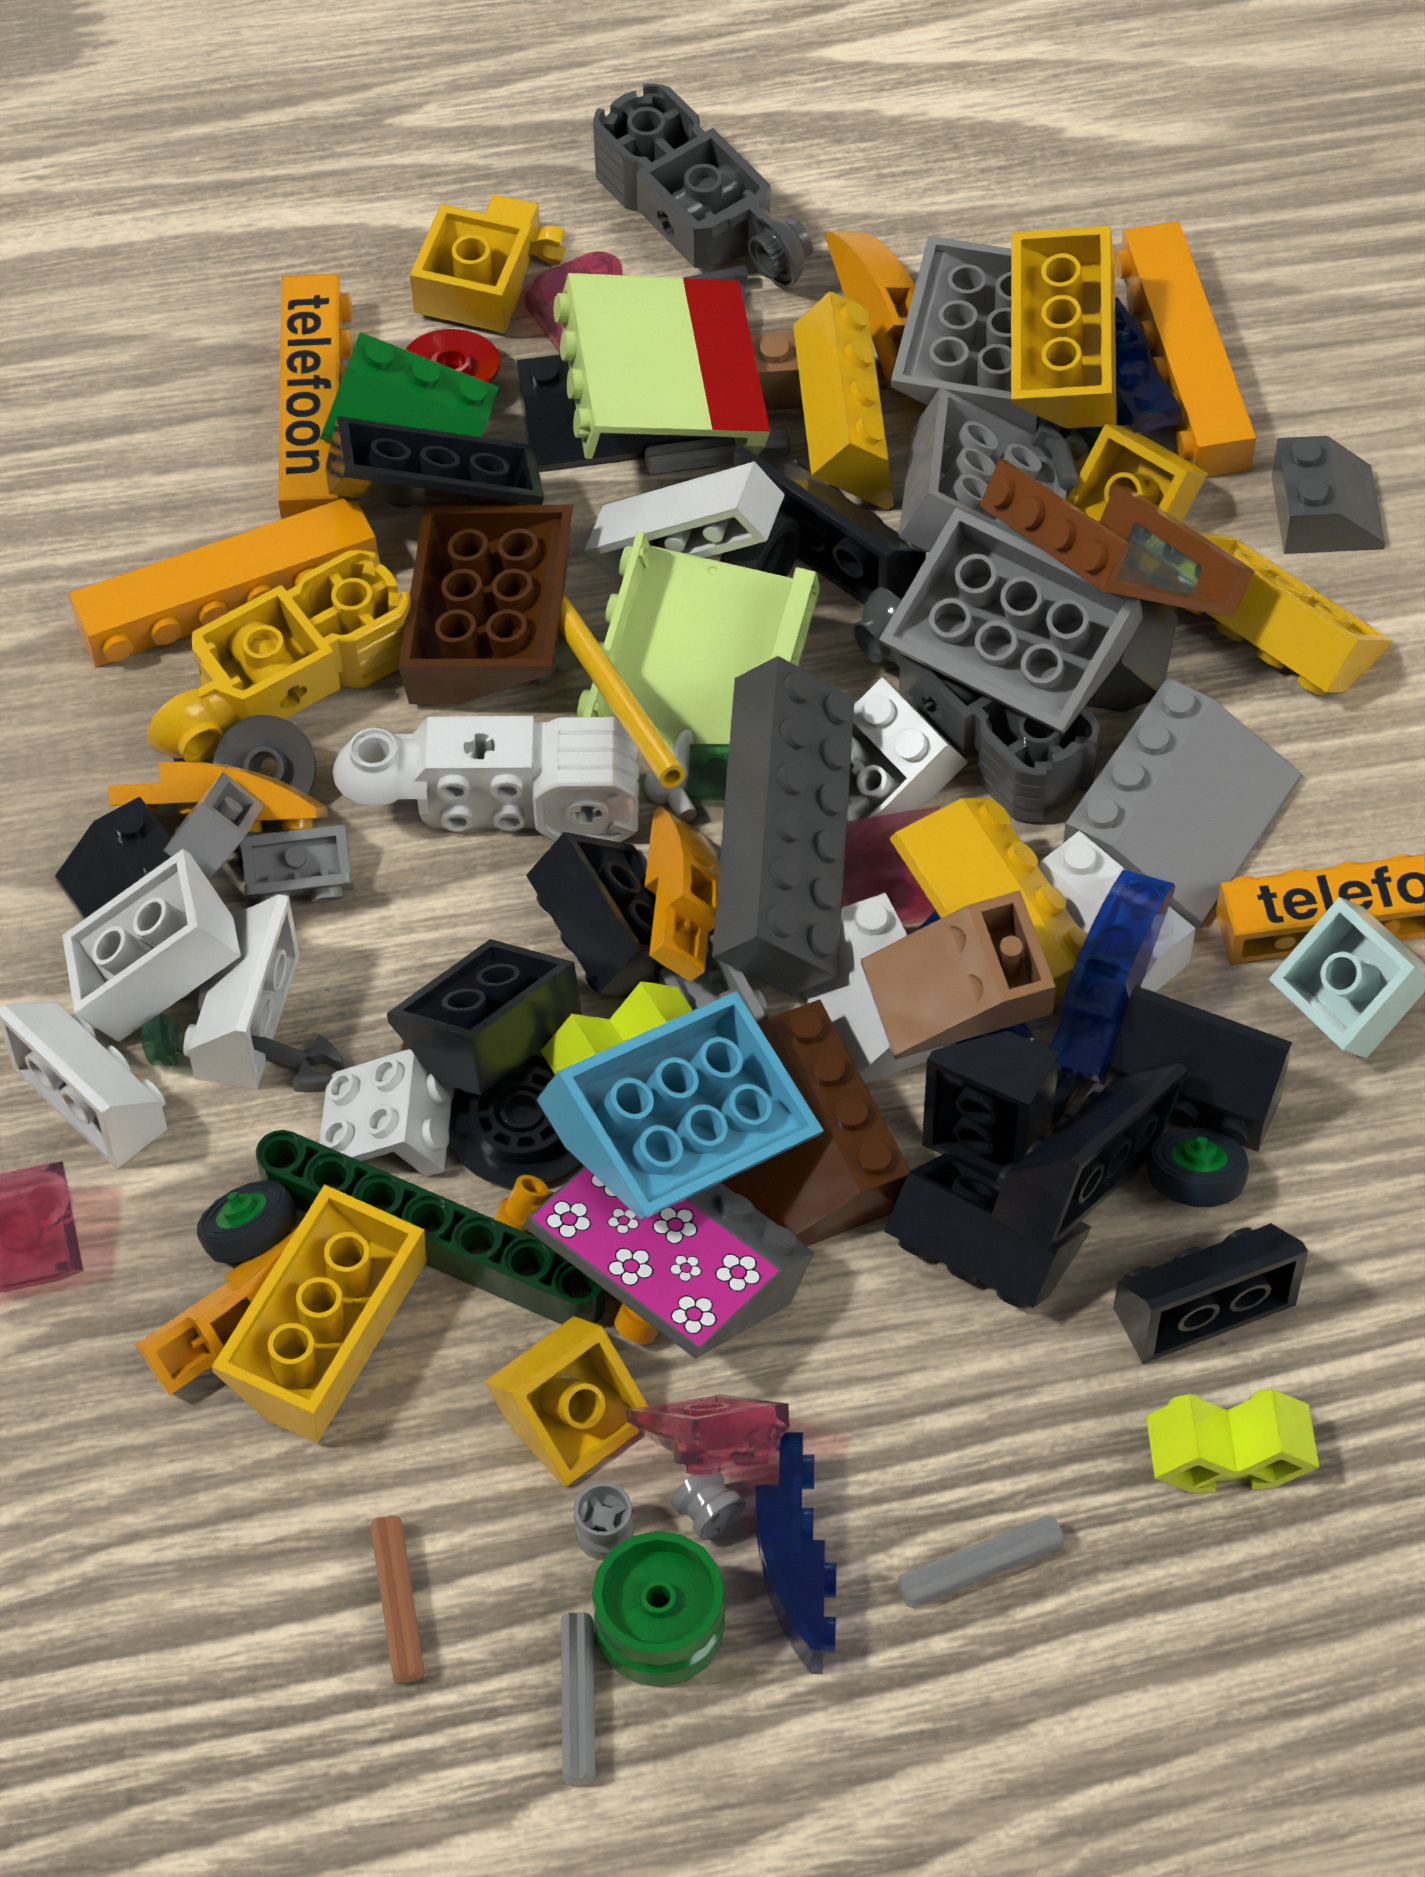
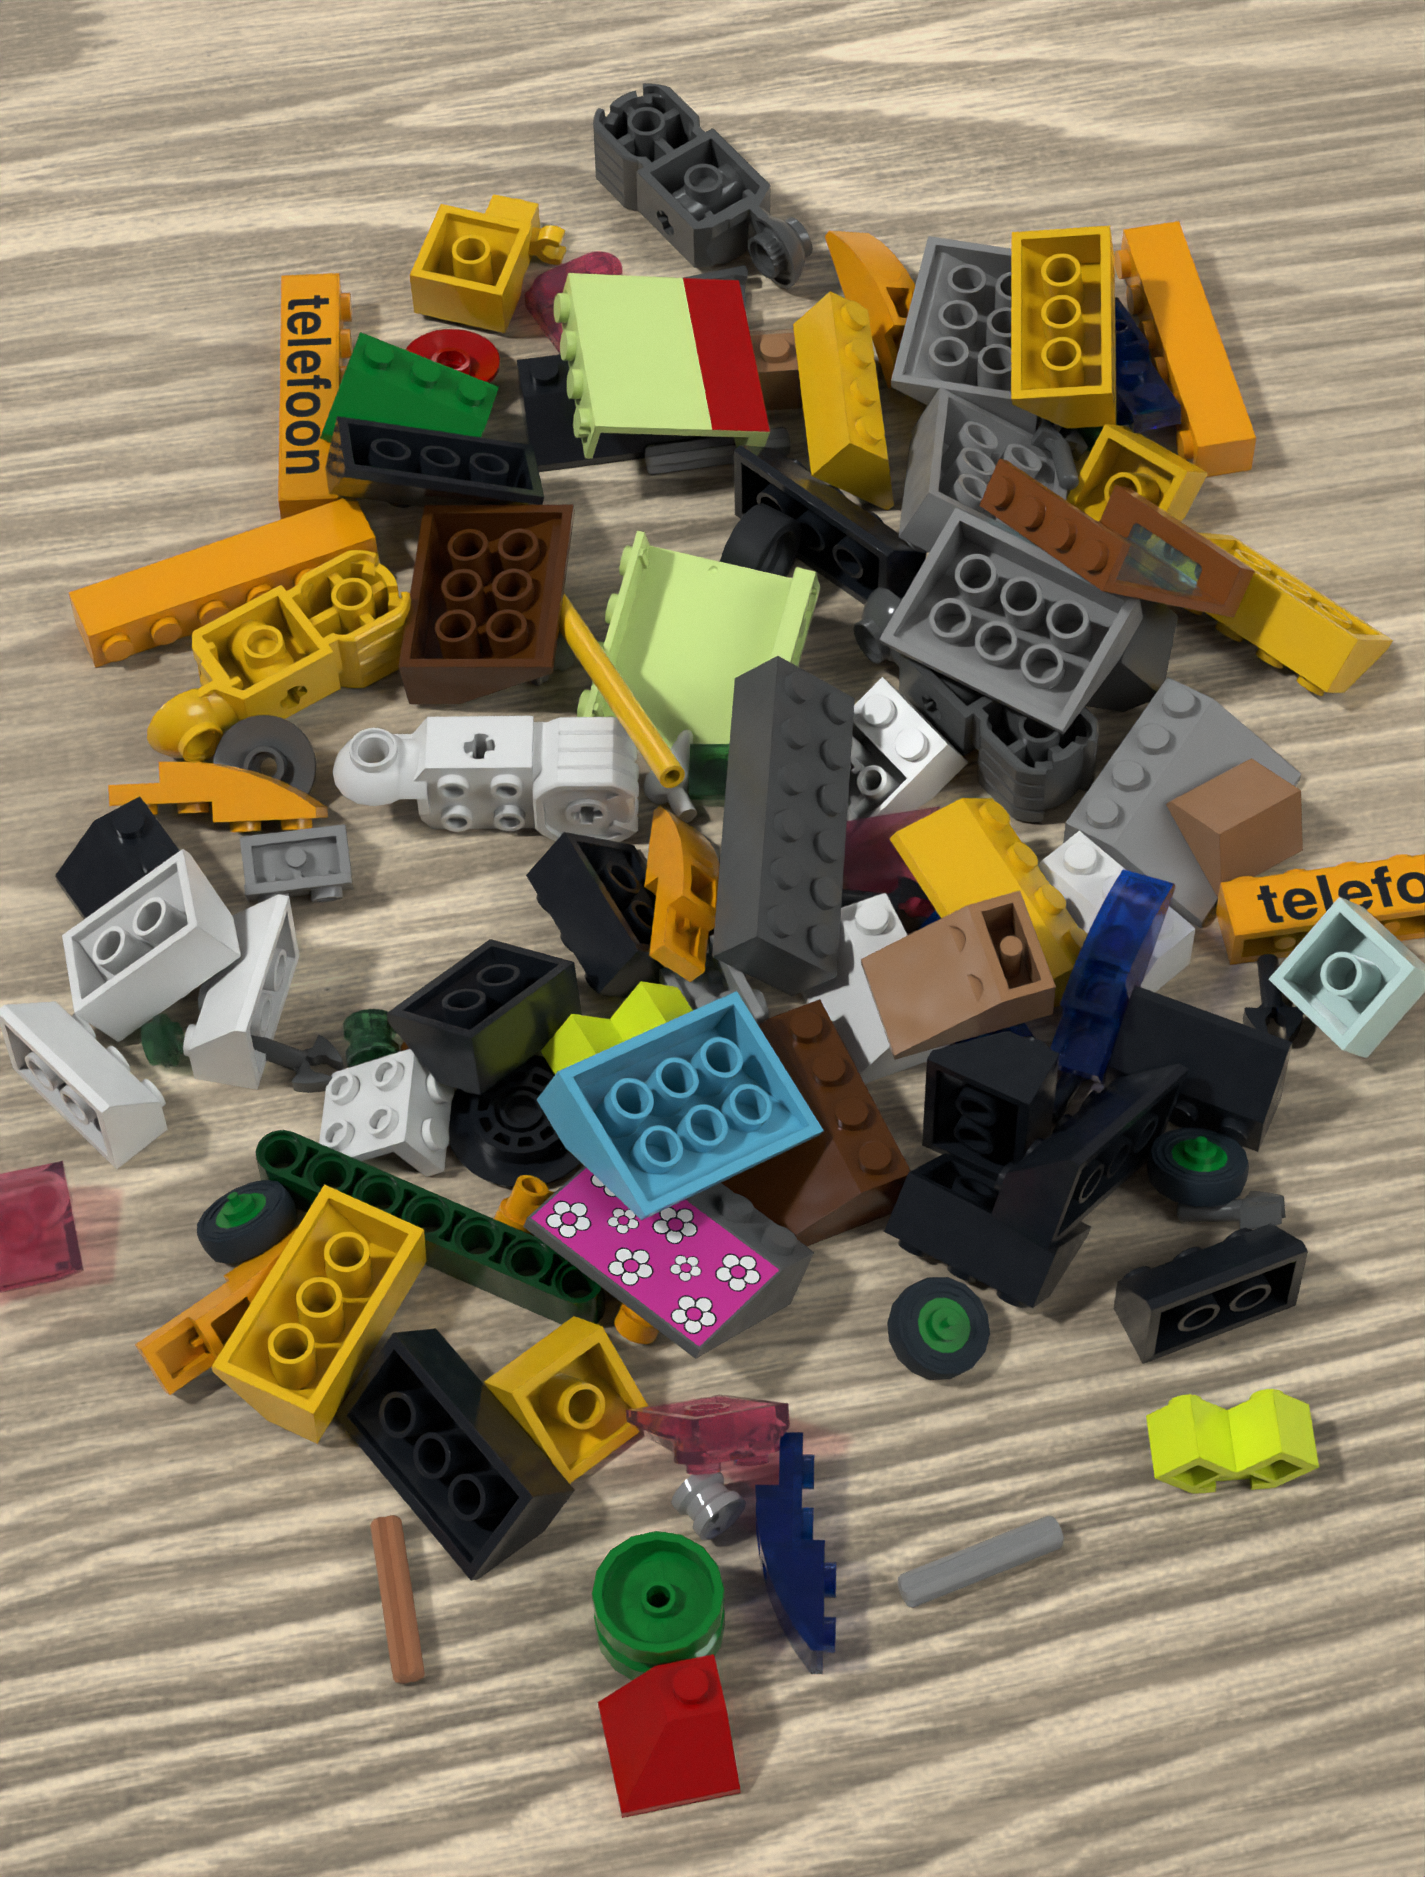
light grey brick [163,772,265,881] -> none
light grey axle [561,1612,596,1786] -> none
light grey wheel [574,1482,634,1560] -> none
white brick [584,461,785,582] -> none
dark grey slope [1271,436,1385,554] -> none
none -> black slope [334,1328,575,1581]
none -> clear green wheel [343,1009,400,1068]
none -> red slope [598,1654,740,1818]
none -> black bar [841,876,933,933]
none -> black wheel [887,1277,990,1380]
none -> medium nougat slope [1166,758,1303,897]
none -> dark grey bar [1177,1191,1286,1229]
none -> black bar [1243,954,1304,1043]

